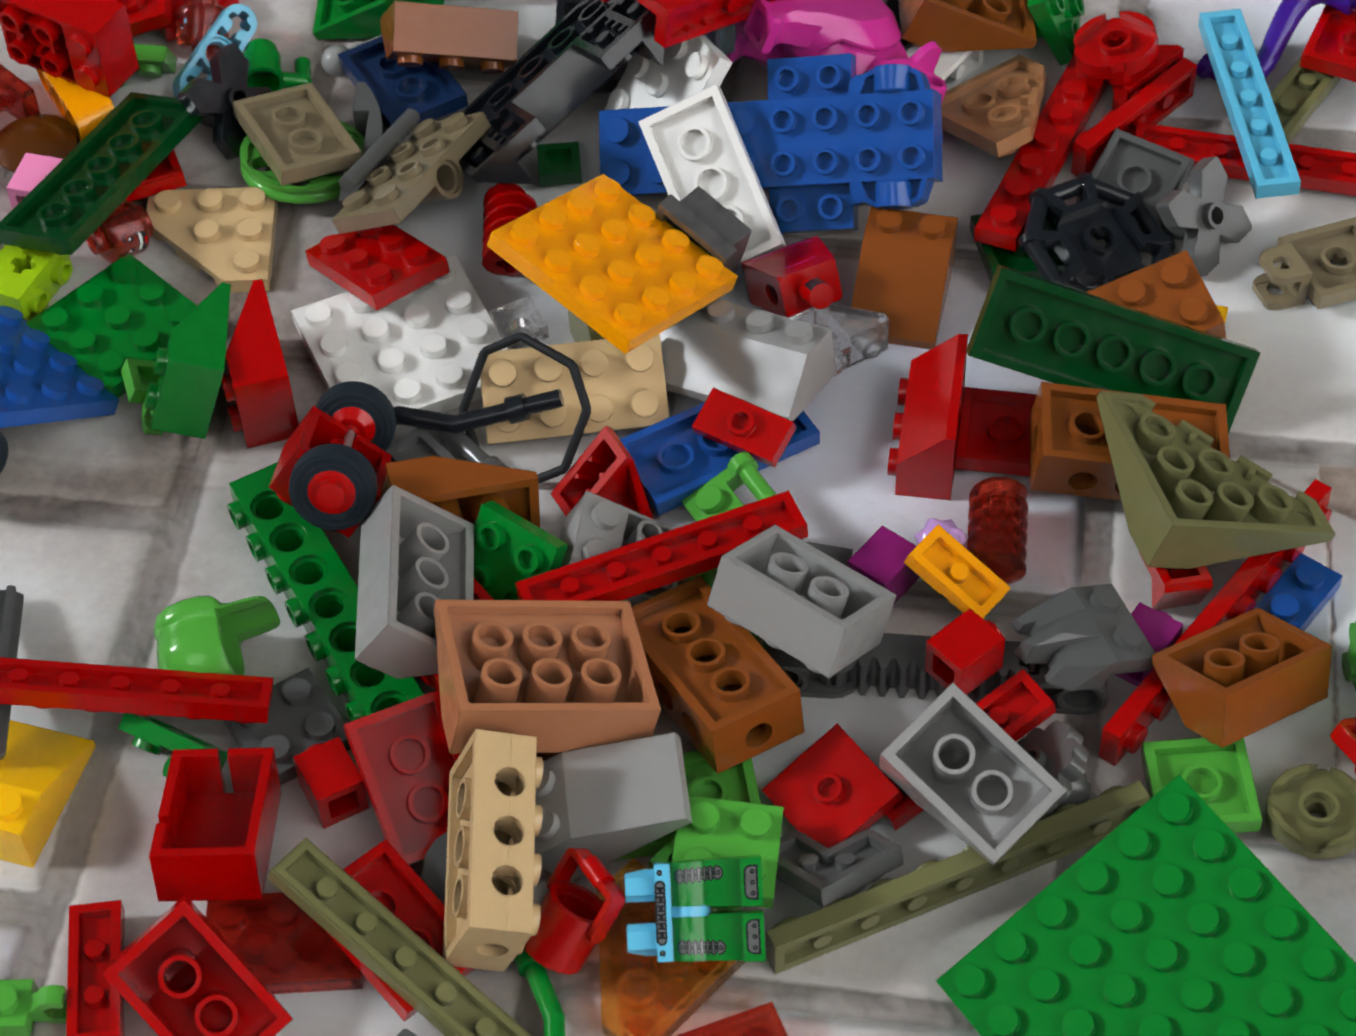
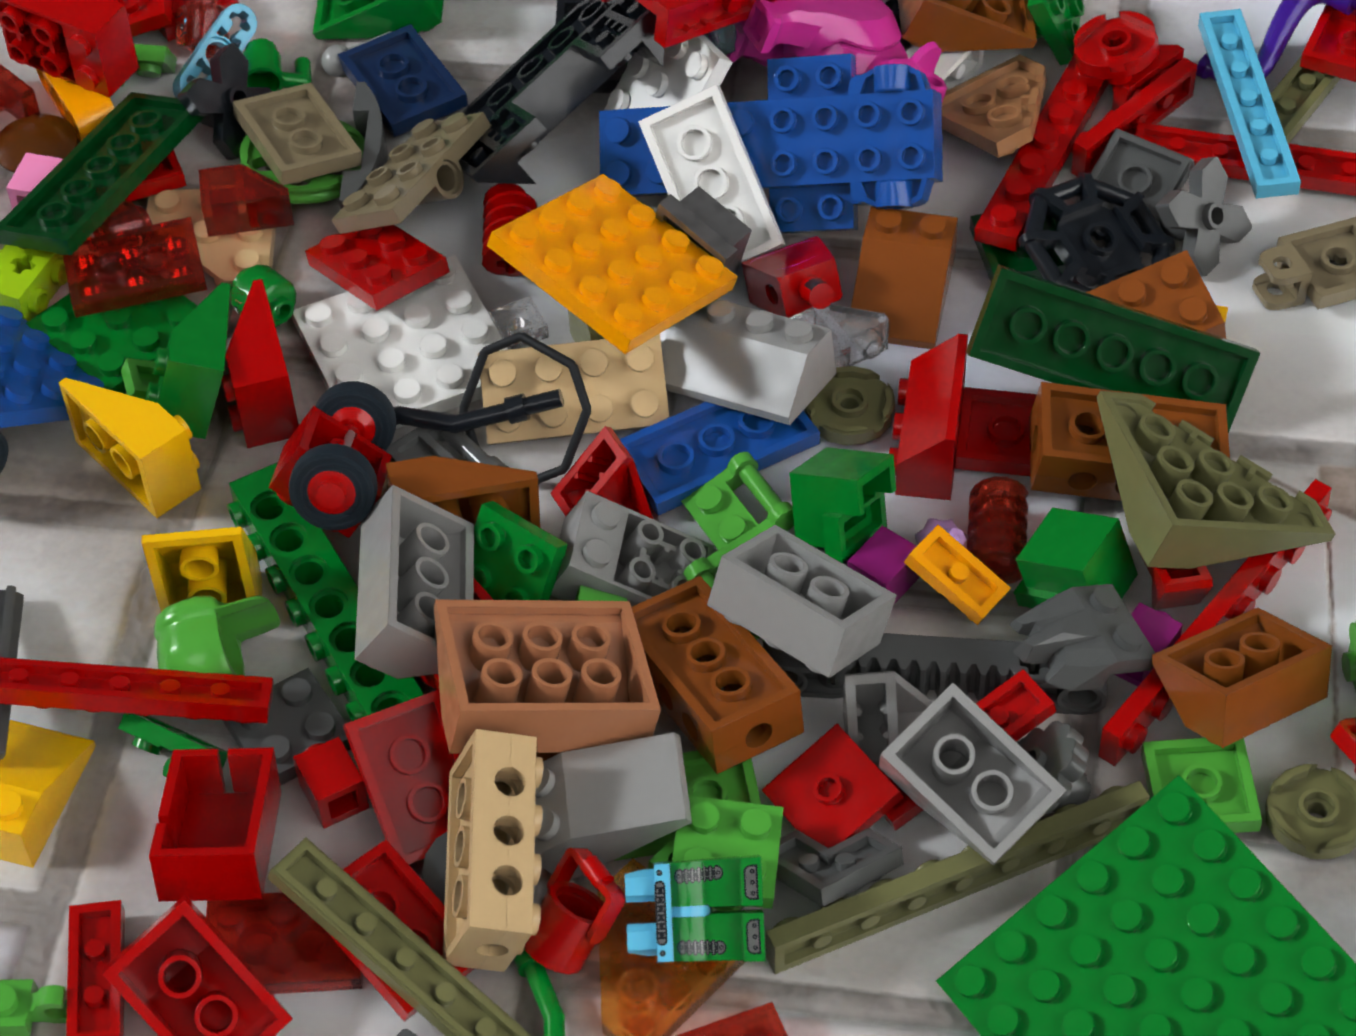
dark grey bar [339,108,420,192] -> none
dark orange slope [380,1,518,73] -> none
red plate [515,490,808,601] -> none
dark green plate [537,141,582,187] -> none
red plate [692,387,796,468] -> none
red brick [925,608,1005,695] -> none
blue plate [1254,553,1343,631] -> none
none -> yellow slope [58,378,202,518]
none -> clear red plate [63,217,207,318]
none -> yellow slope [141,527,262,612]
none -> clear red slope [199,164,295,237]
none -> green head [231,265,296,327]
none -> green plate [789,447,896,563]
none -> olive plate [804,366,895,445]
none -> light grey slope [843,671,933,768]
none -> green plate [1013,507,1138,608]

